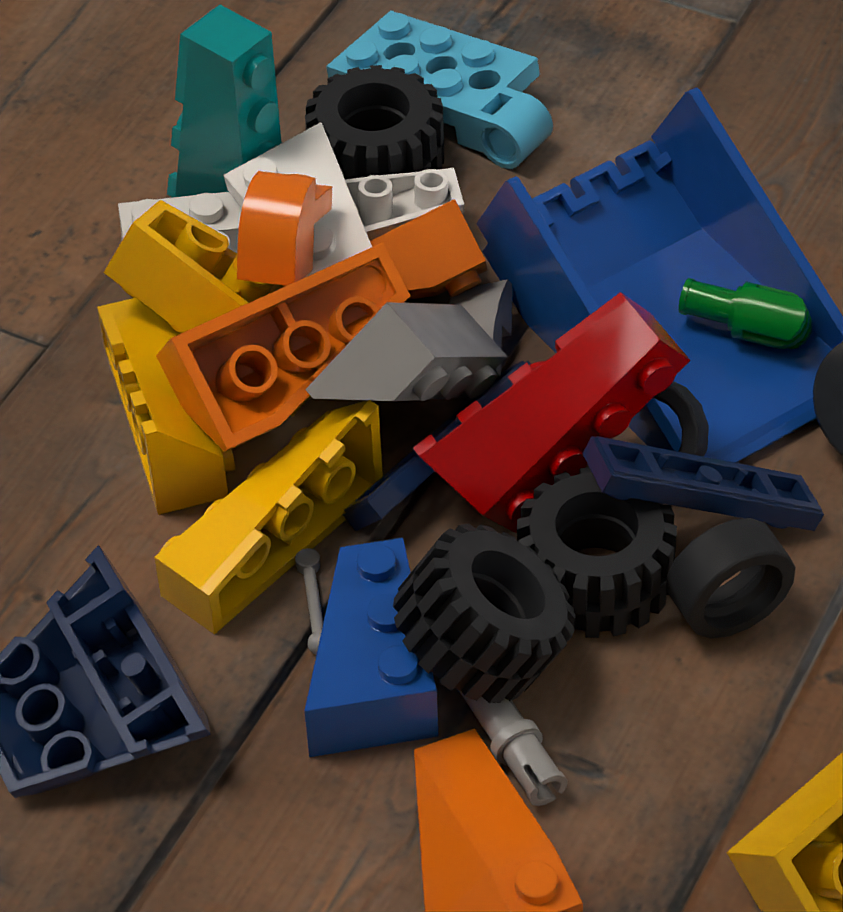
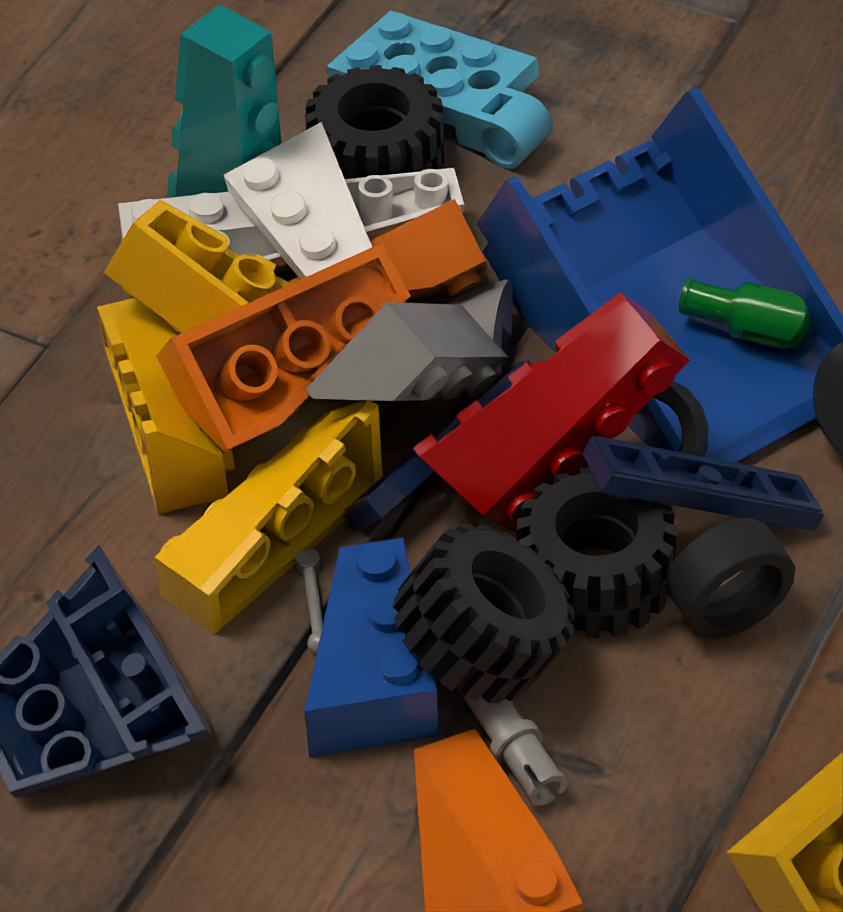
orange brick [237,171,333,286] -> none

